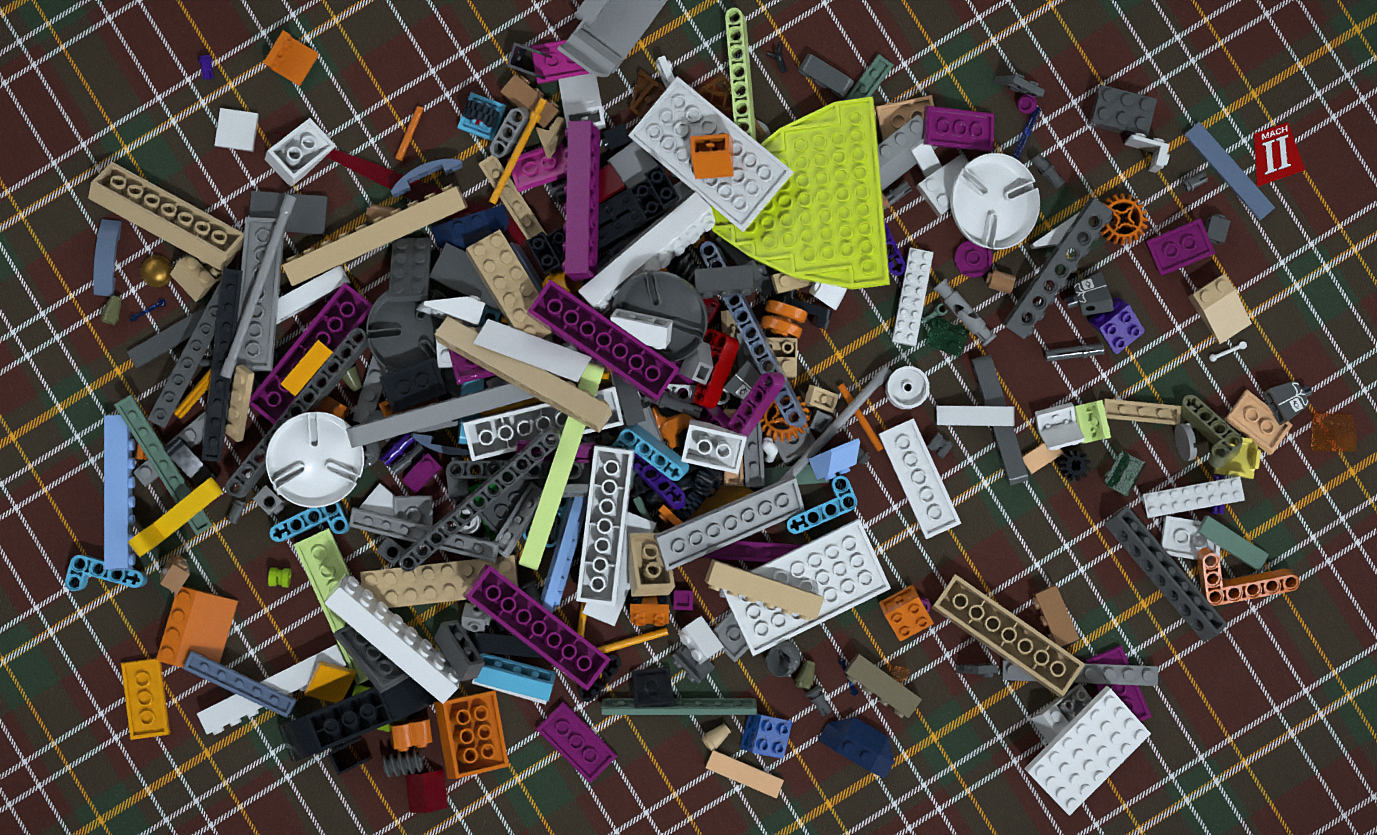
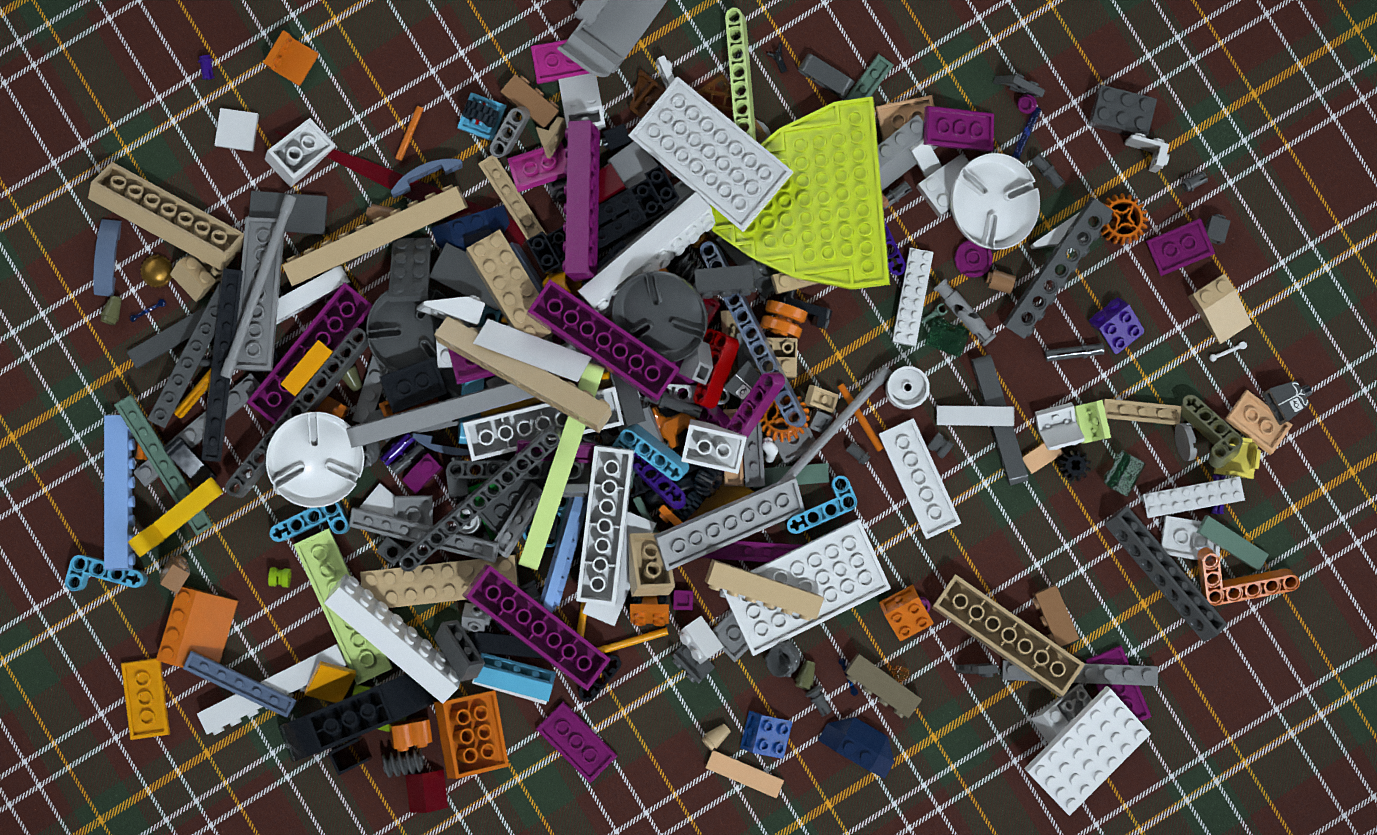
tan plate [225,364,255,442] -> none
dark grey pin [226,499,246,524] -> none
light grey brick [253,485,286,515] -> none
dark grey tile [333,624,410,693] -> none
light orange bar [489,98,547,205] -> none
black piece [507,42,553,79] -> none
sand green tile [602,698,757,715] -> none
white slope [610,308,673,349] -> none
black tile [632,666,674,708] -> none
orange slope [690,134,734,179] -> none
light blue slope [808,438,860,481] -> none
white piece [809,282,847,310] -> none
dark grey torso [1065,272,1114,315] -> none
sand blue tile [1184,122,1275,221] -> none
red sticker [1254,122,1305,187] -> none
clear orange slope [1311,413,1357,453] -> none

